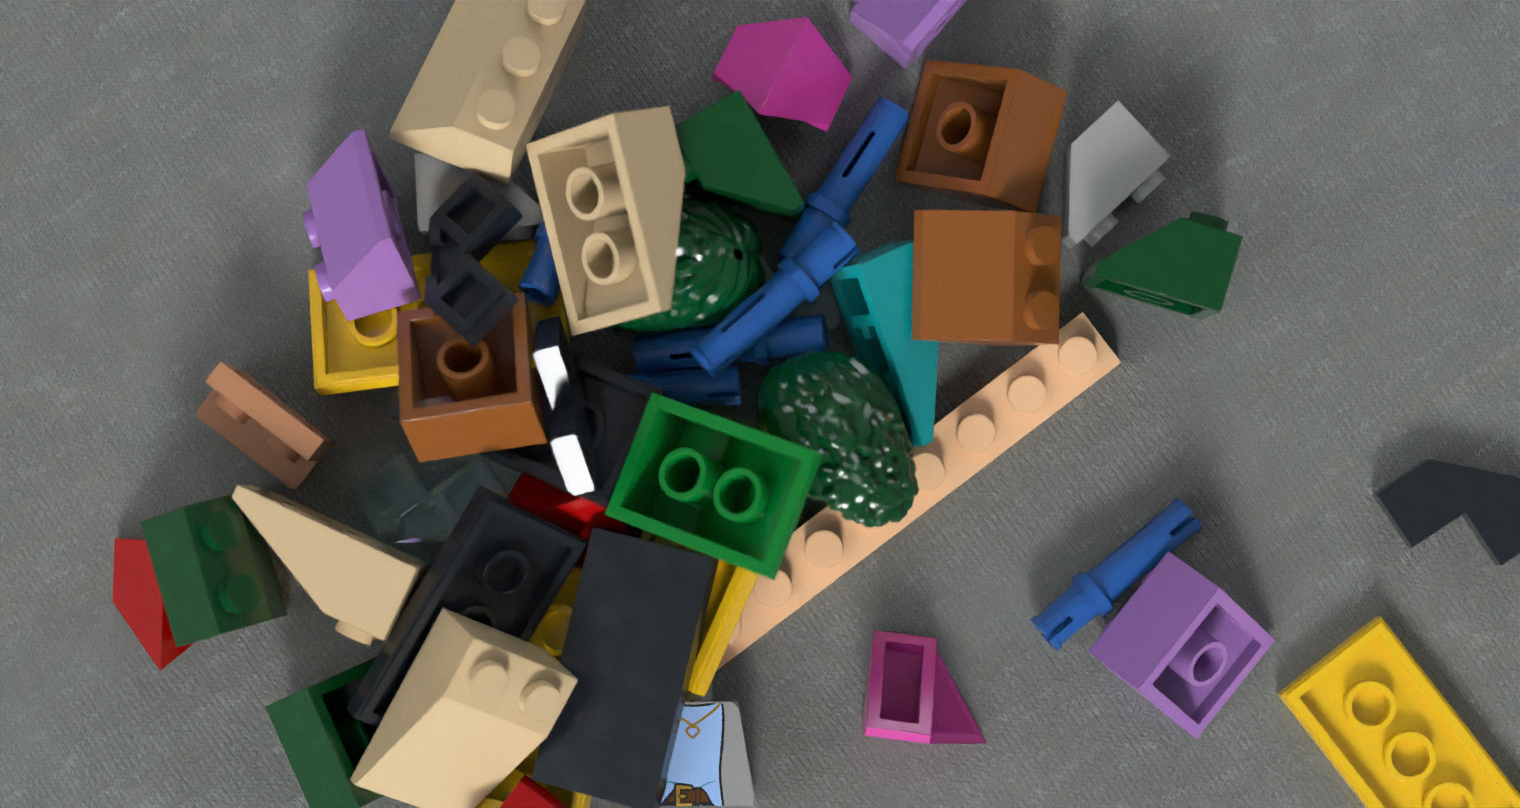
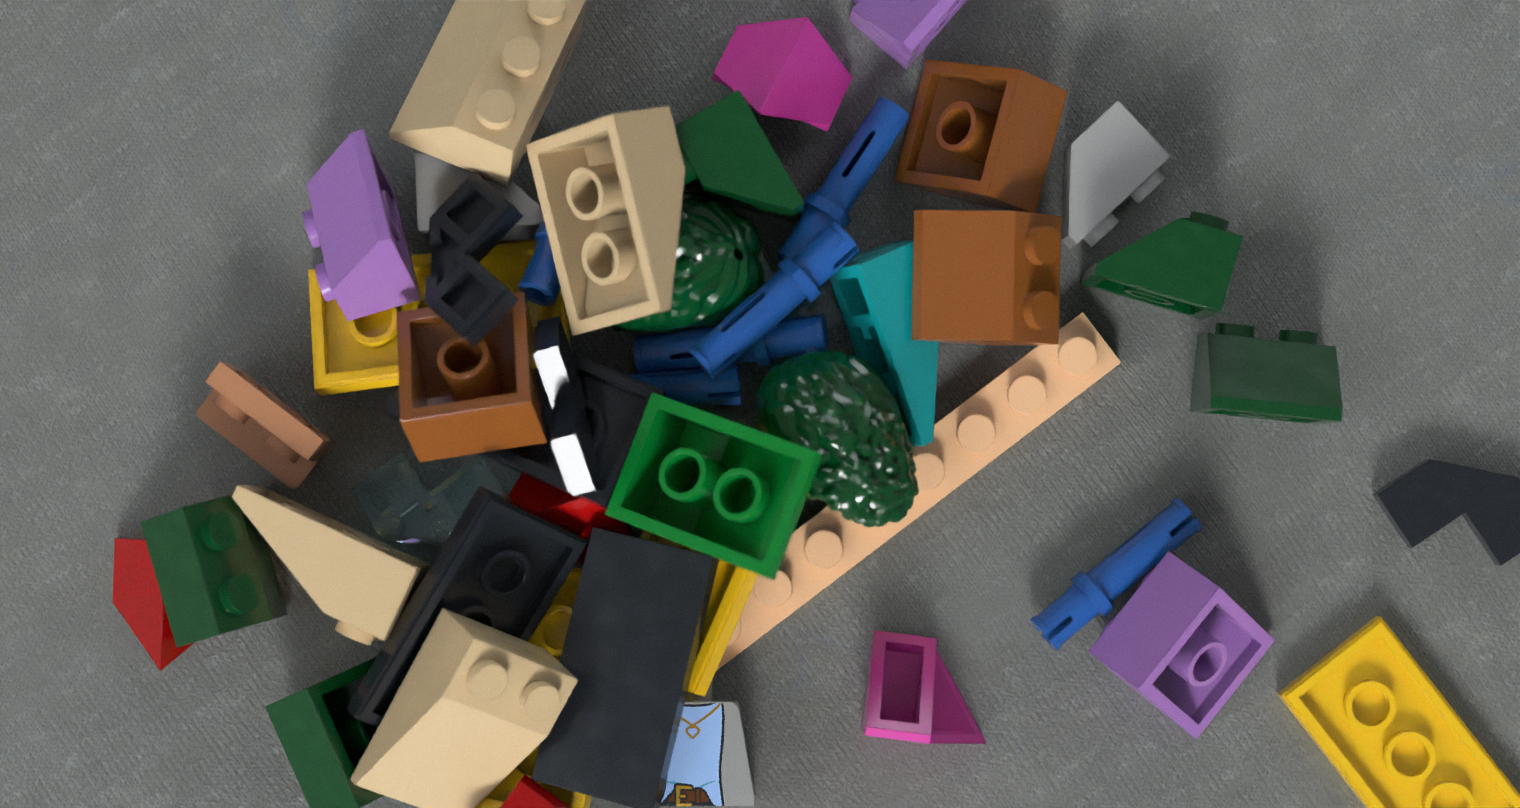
none -> dark green slope [1190,323,1343,425]

